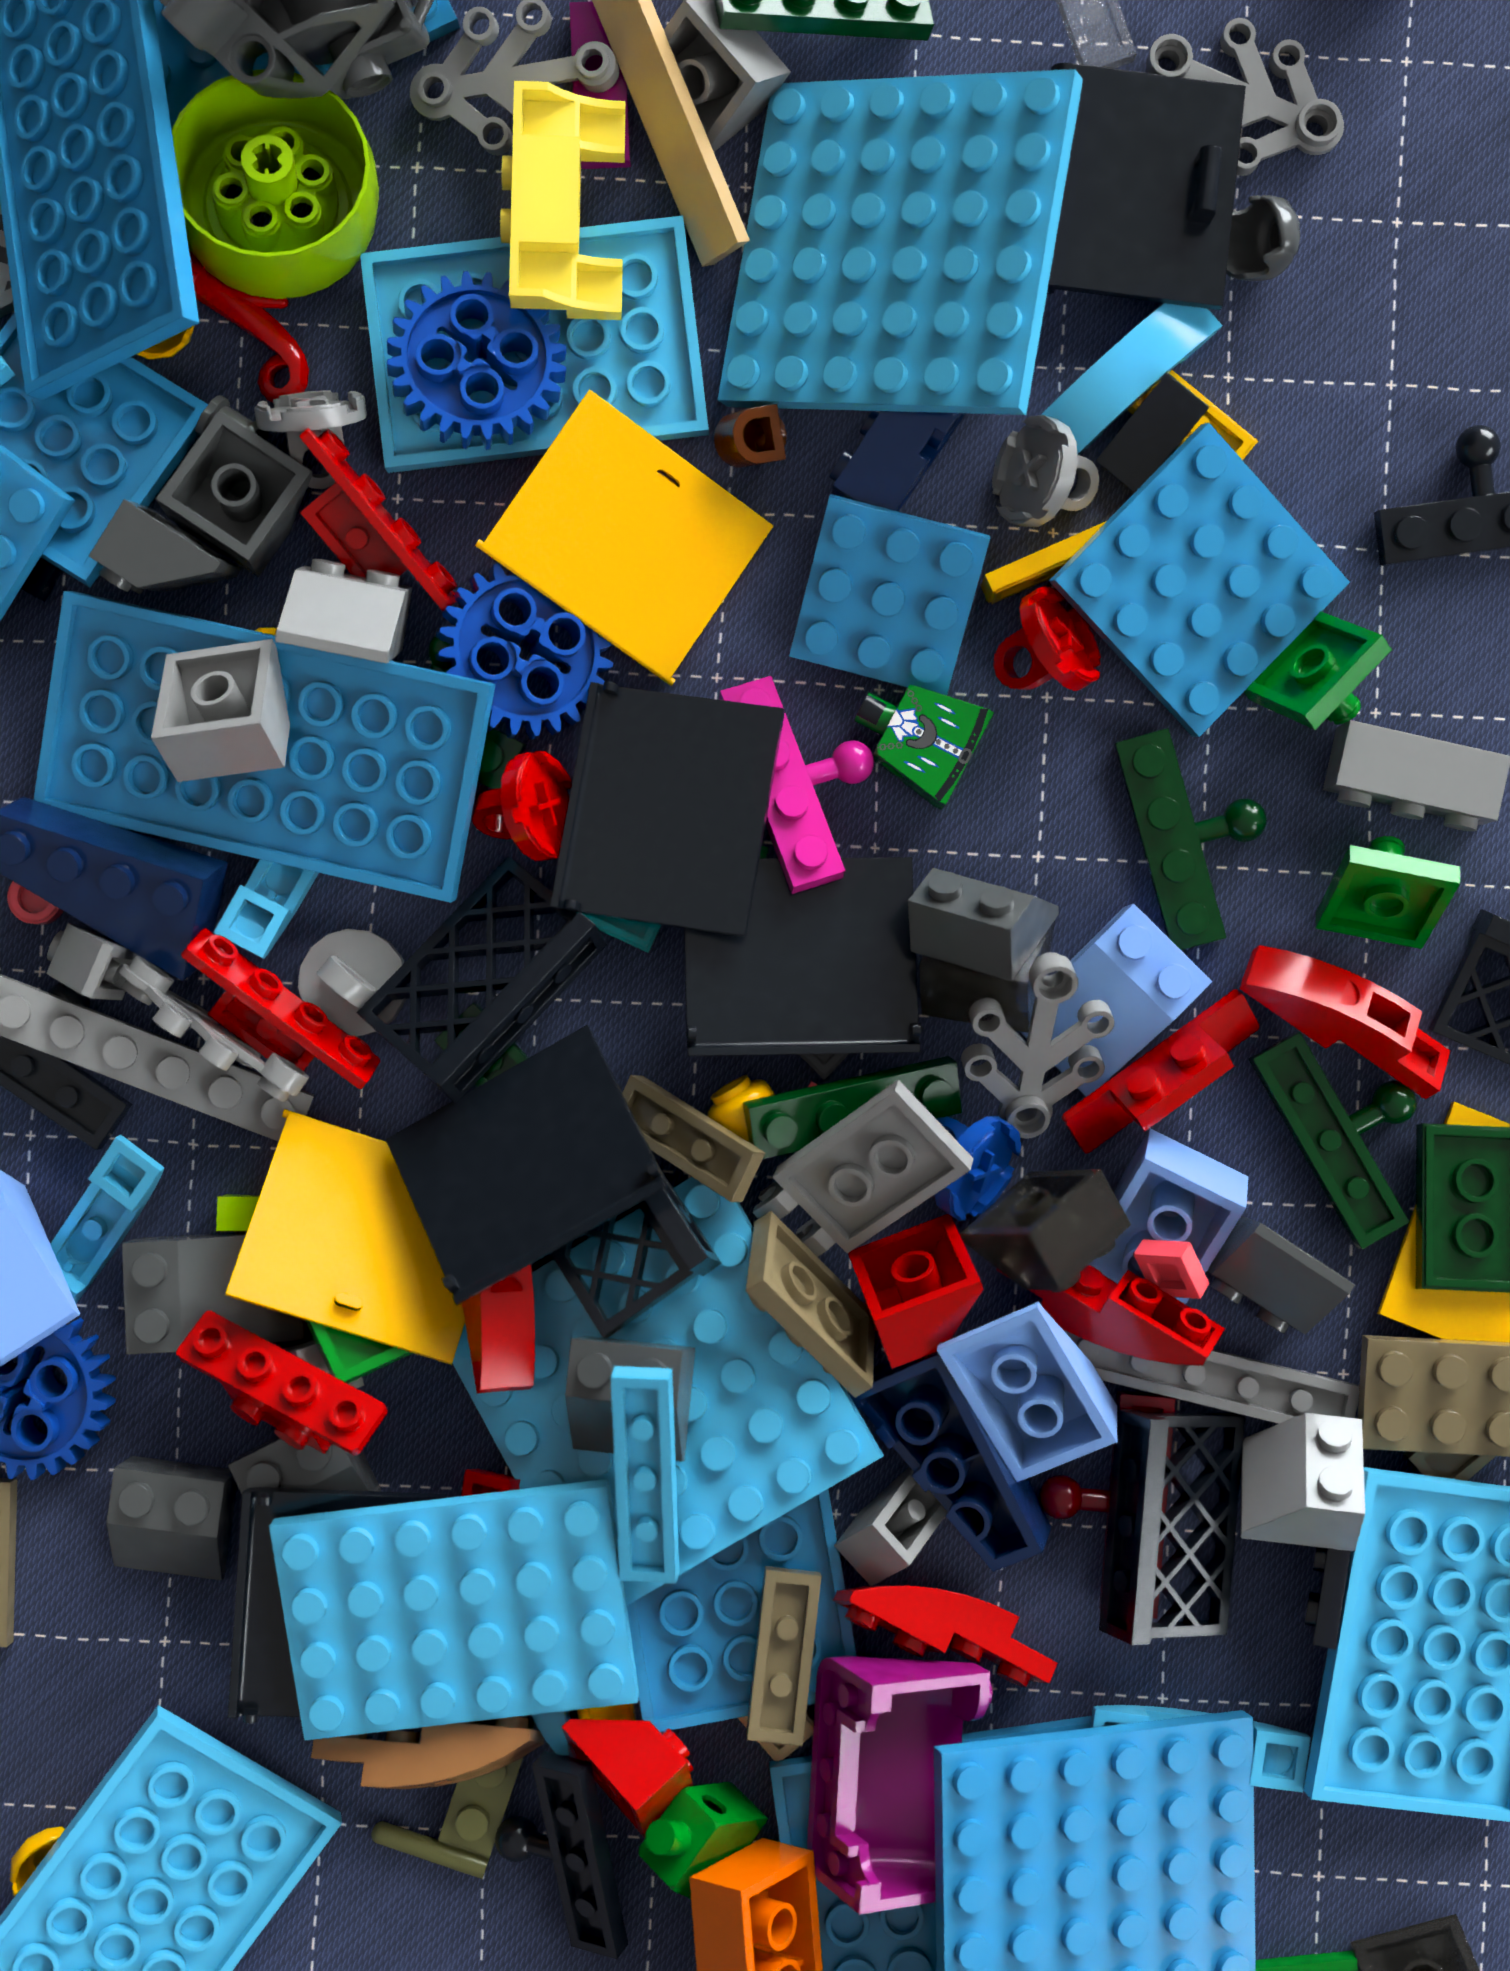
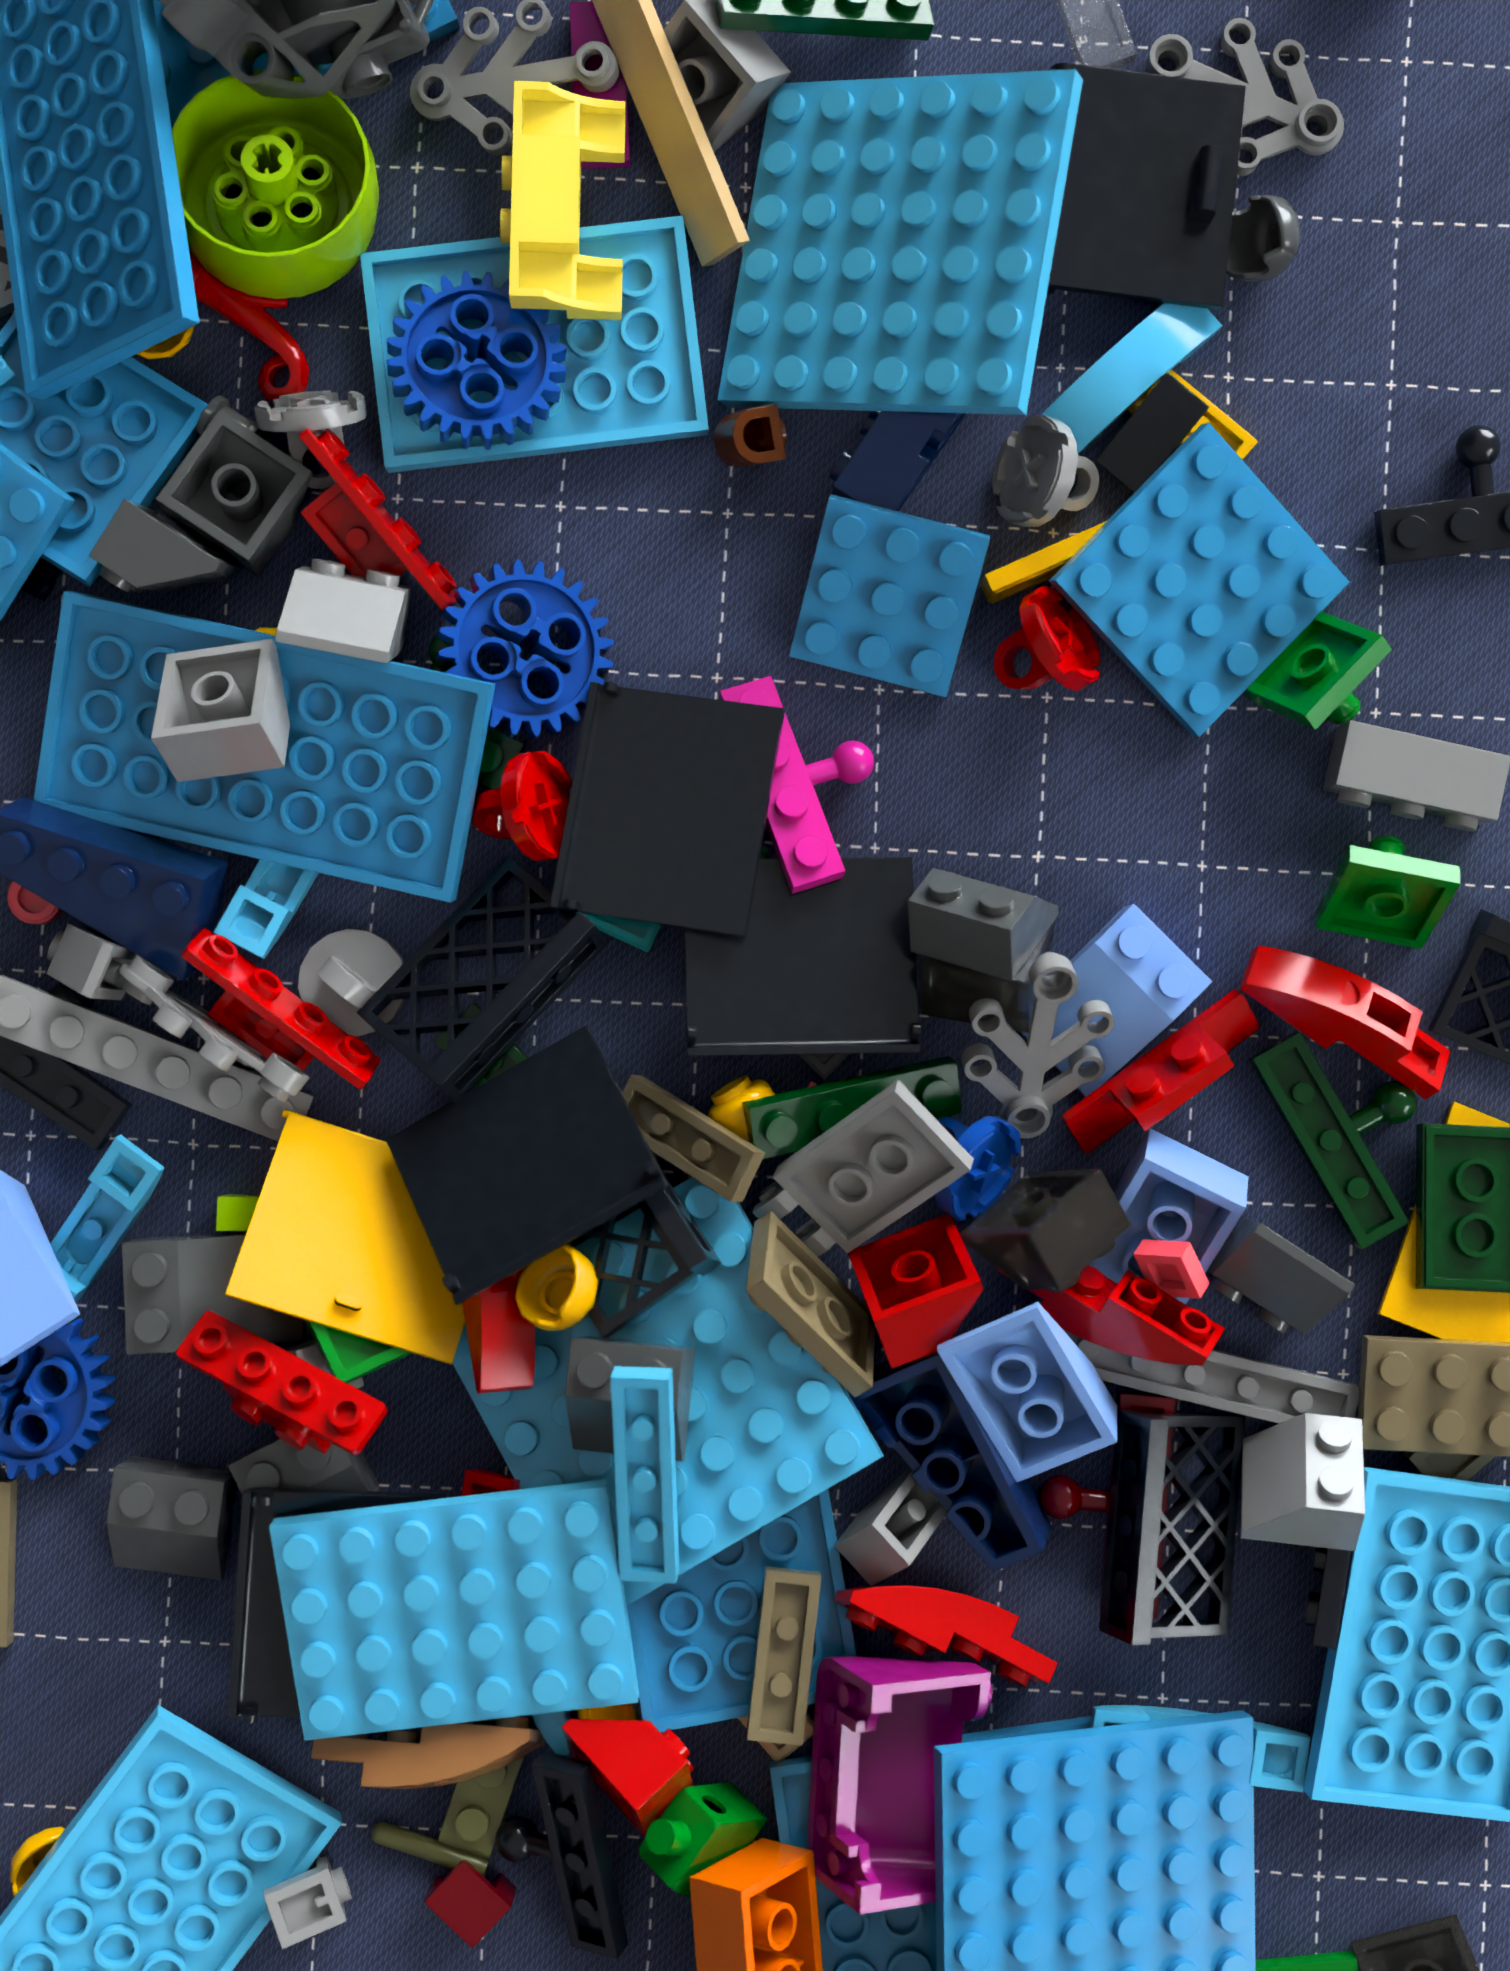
yellow piece [475,389,774,686] -> none
green torso [854,685,994,810] -> none
dark green plate [1114,728,1267,950] -> none
none -> light grey bracket [263,1855,352,1949]
none -> dark red panel [424,1860,516,1949]
none -> yellow hair [515,1244,598,1331]

